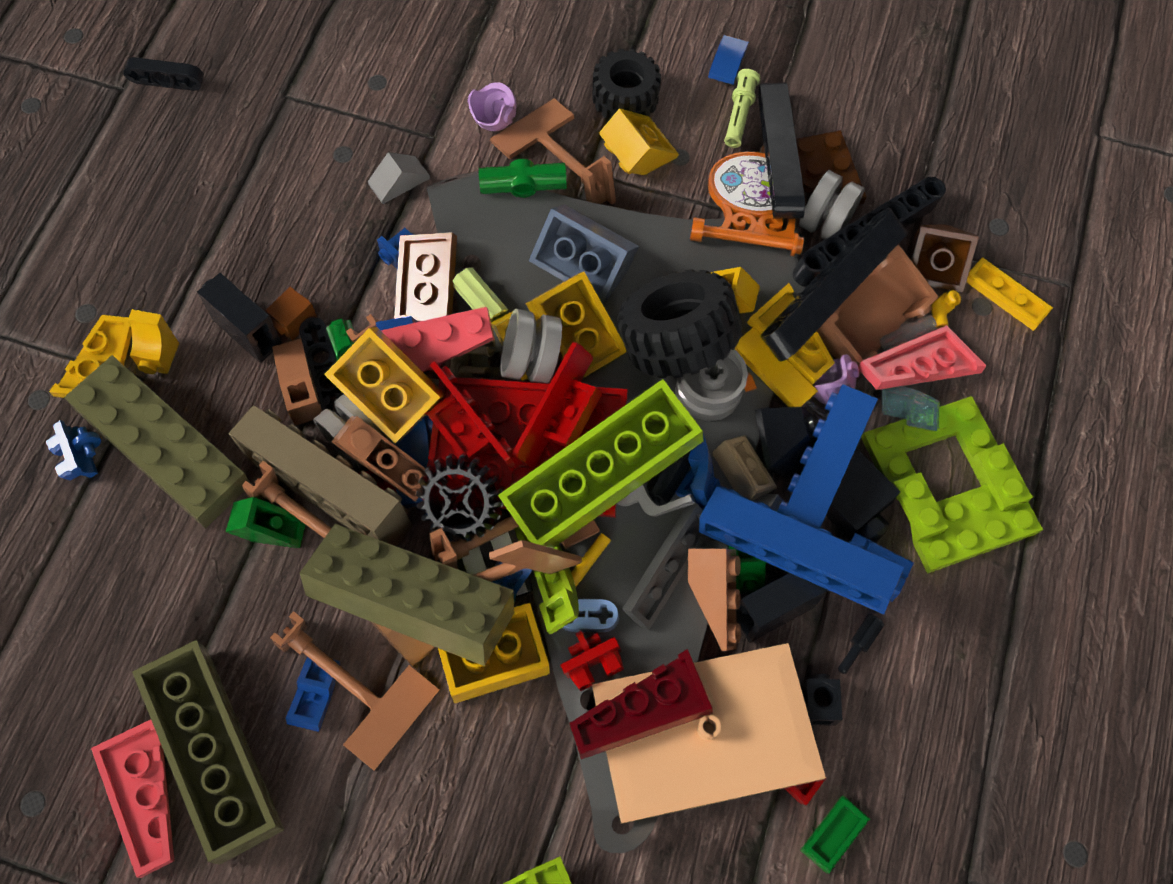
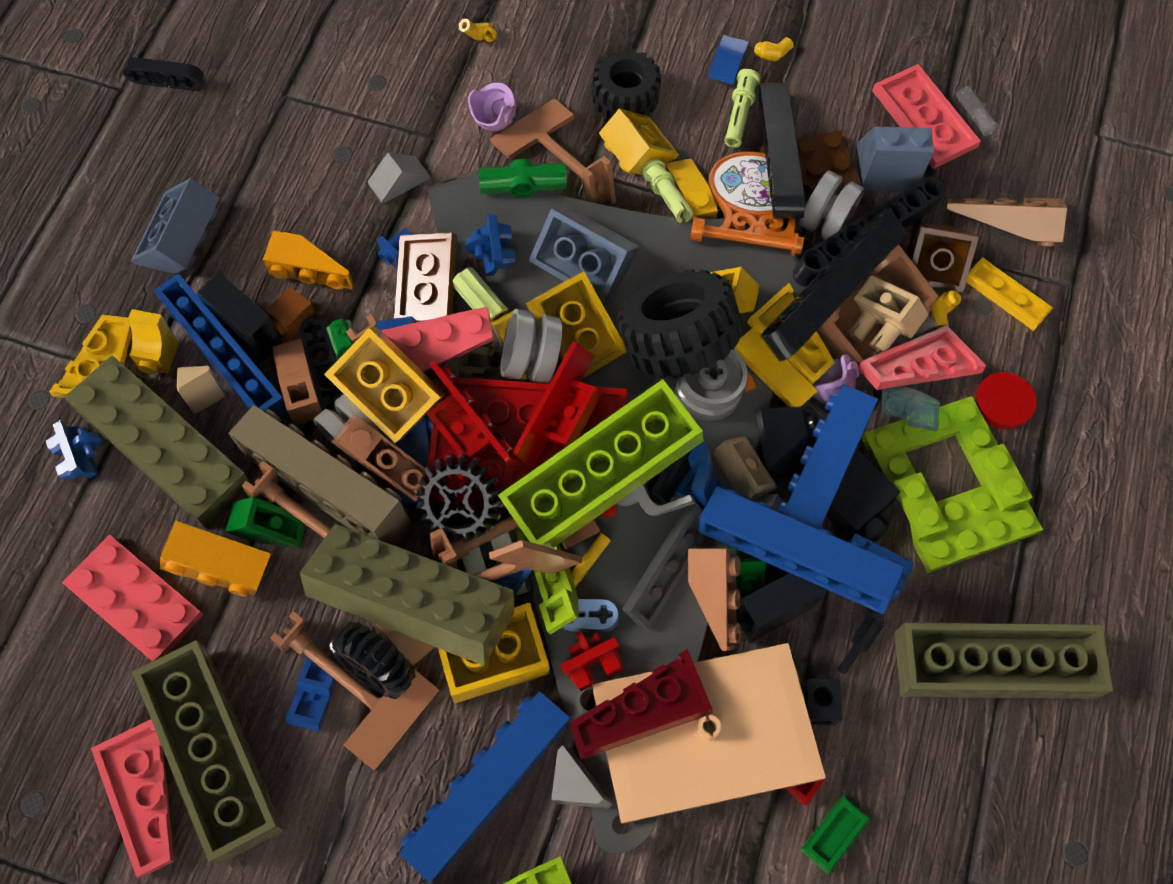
none -> coral plate [62,534,204,662]
none -> sand blue slope [131,178,220,274]
none -> blue brick [153,273,288,419]
none -> light orange wedge [160,521,271,597]
none -> tan slope [177,366,225,413]
none -> light orange slope [263,230,354,290]
none -> black gear [329,622,416,699]
none -> blue brick [399,691,570,884]
none -> yellow arm [459,19,497,42]
none -> blue hips [465,214,516,276]
none -> light grey slope [551,745,613,809]
none -> yellowish green pin [642,158,693,223]
none -> yellow slope [665,158,718,219]
none -> yellow arm [754,37,794,62]
none -> tan brick [846,275,929,353]
none -> sand blue slope [857,127,934,192]
none -> coral plate [872,64,981,169]
none -> olive brick [894,623,1113,699]
none -> medium nougat wedge [947,197,1067,246]
none -> clear axle [956,86,999,137]
none -> red tile [974,372,1036,430]

